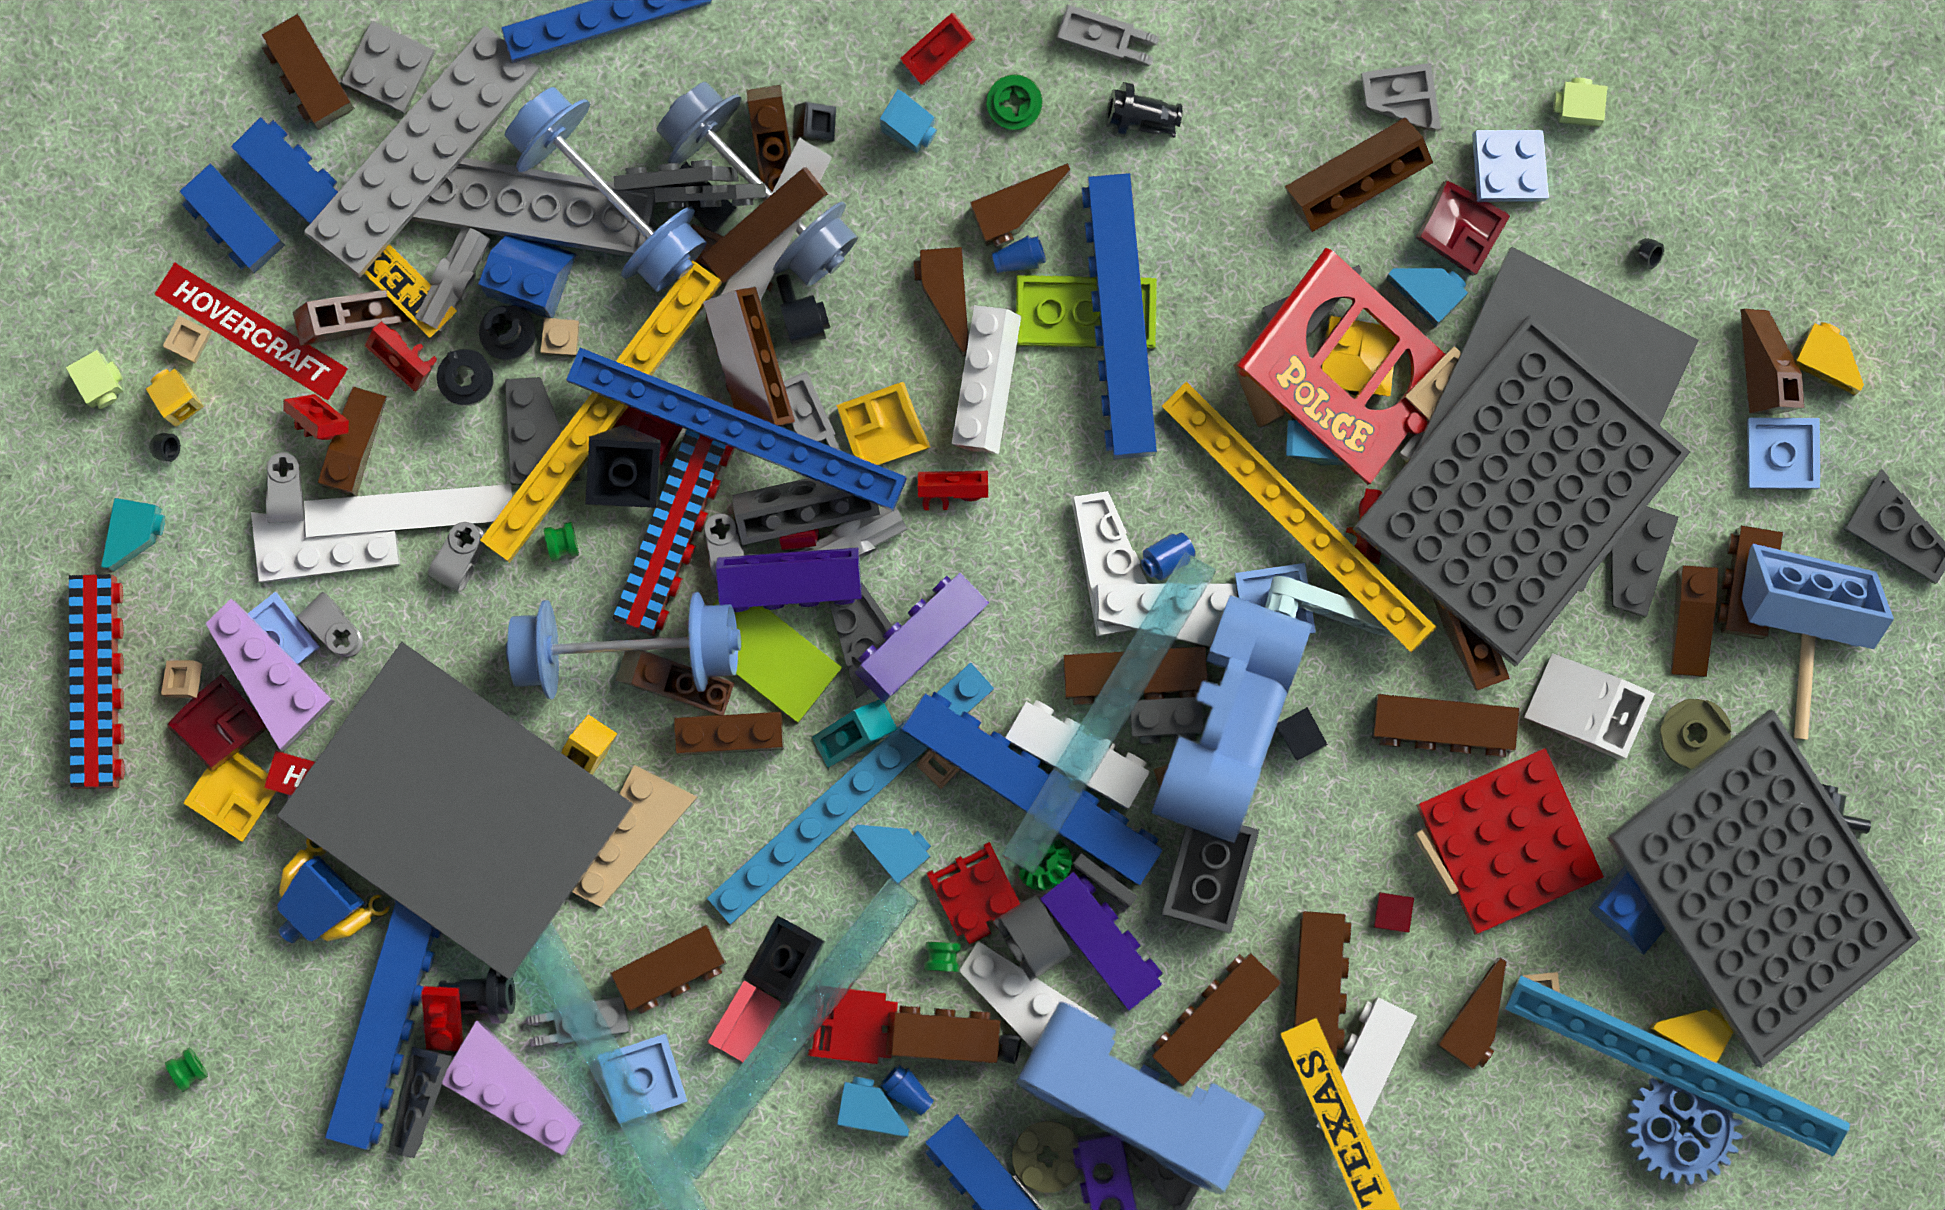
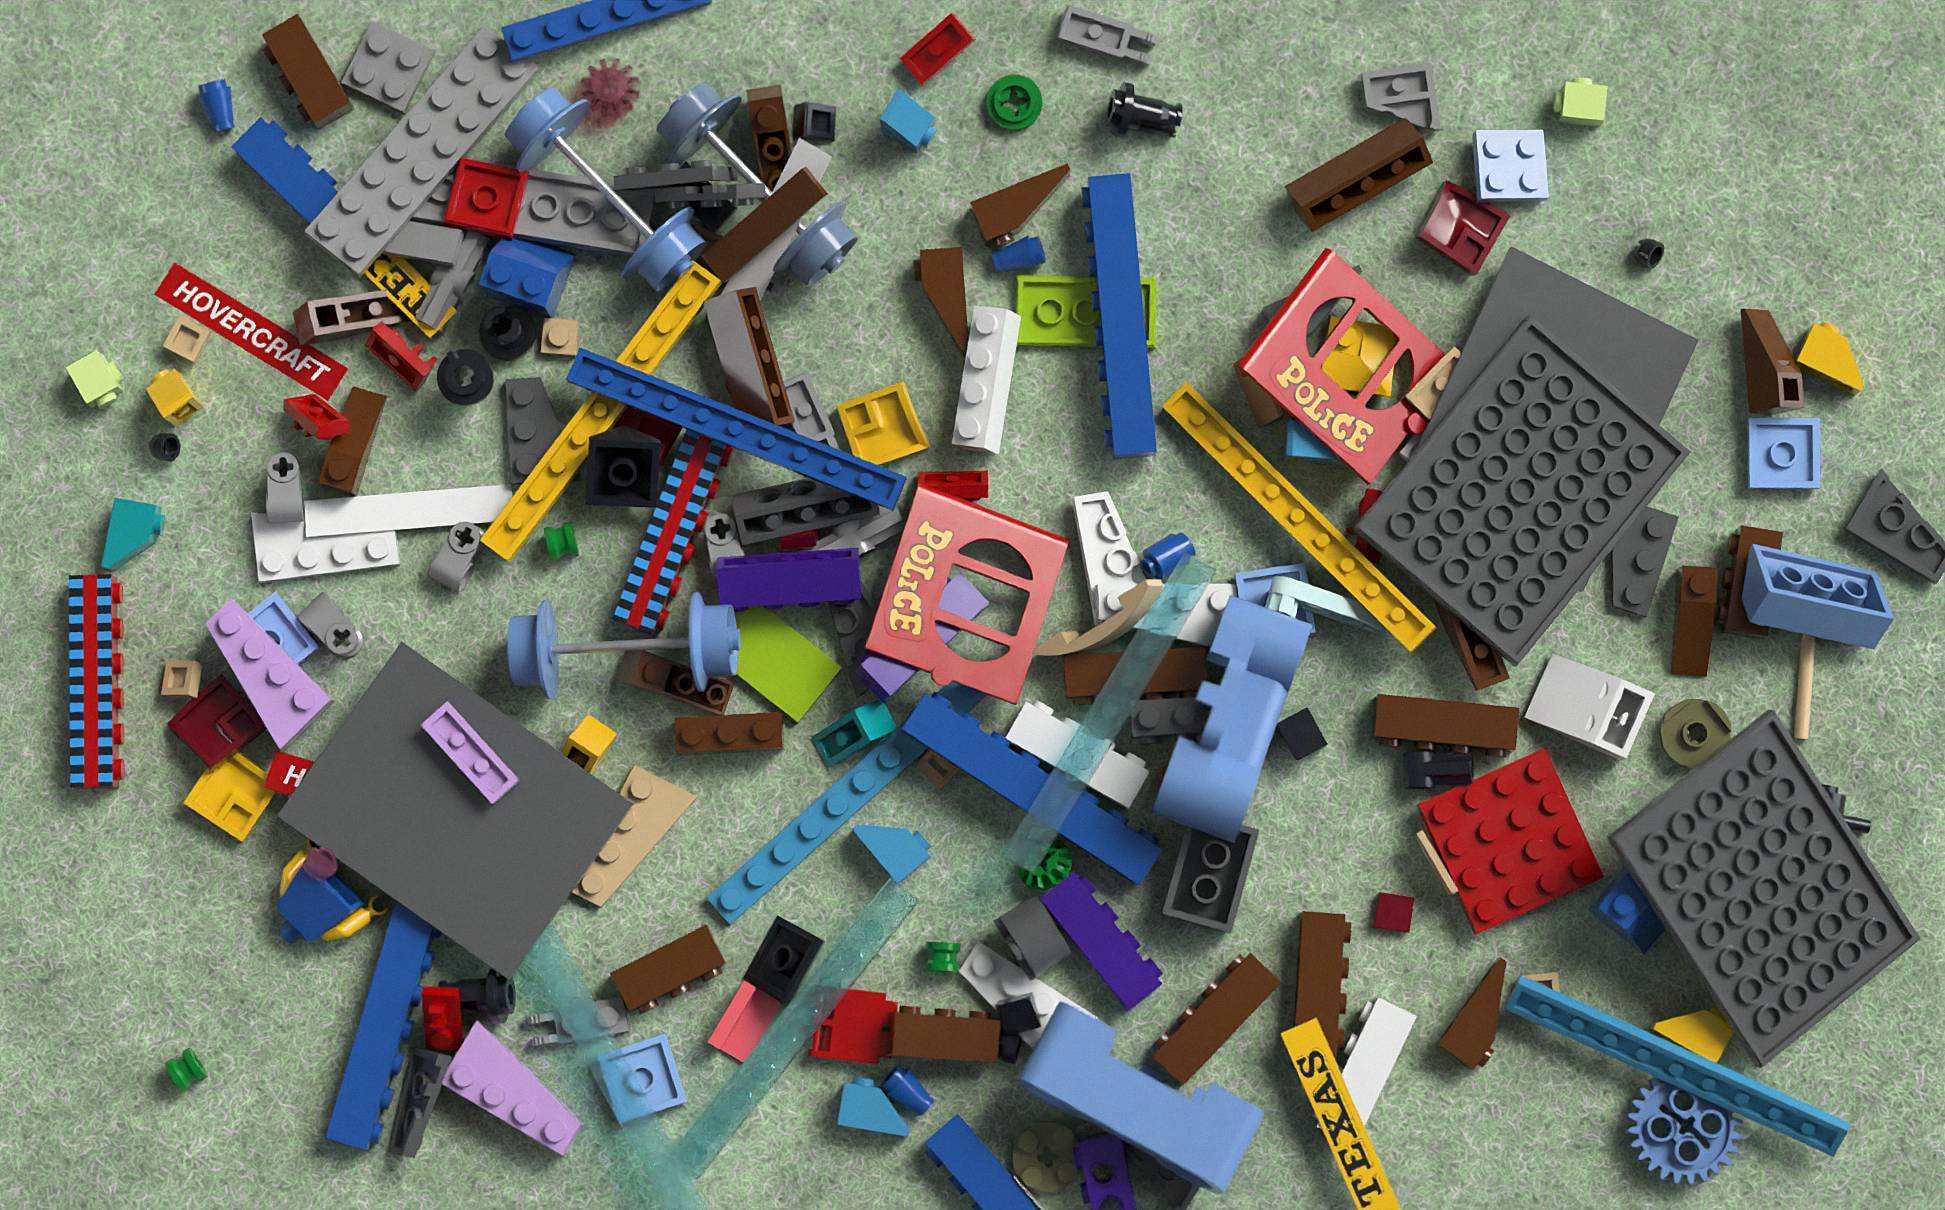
blue brick [179,163,285,273] -> none
black piece [776,274,830,348] -> none
red plate [926,842,1020,945] -> none
dark grey plate [1073,853,1138,907] -> none
dark azure slope [1386,268,1468,327] -> none
none -> blue cone [197,79,235,133]
none -> clear pink plate [303,847,338,881]
none -> light grey tile [381,221,464,267]
none -> lavender plate [421,701,520,805]
none -> red tile [443,157,529,240]
none -> clear pink gear [581,58,640,118]
none -> door [864,482,1069,705]
none -> black slope [996,992,1042,1036]
none -> tan slope [1034,579,1164,656]
none -> black piece [1403,752,1474,789]

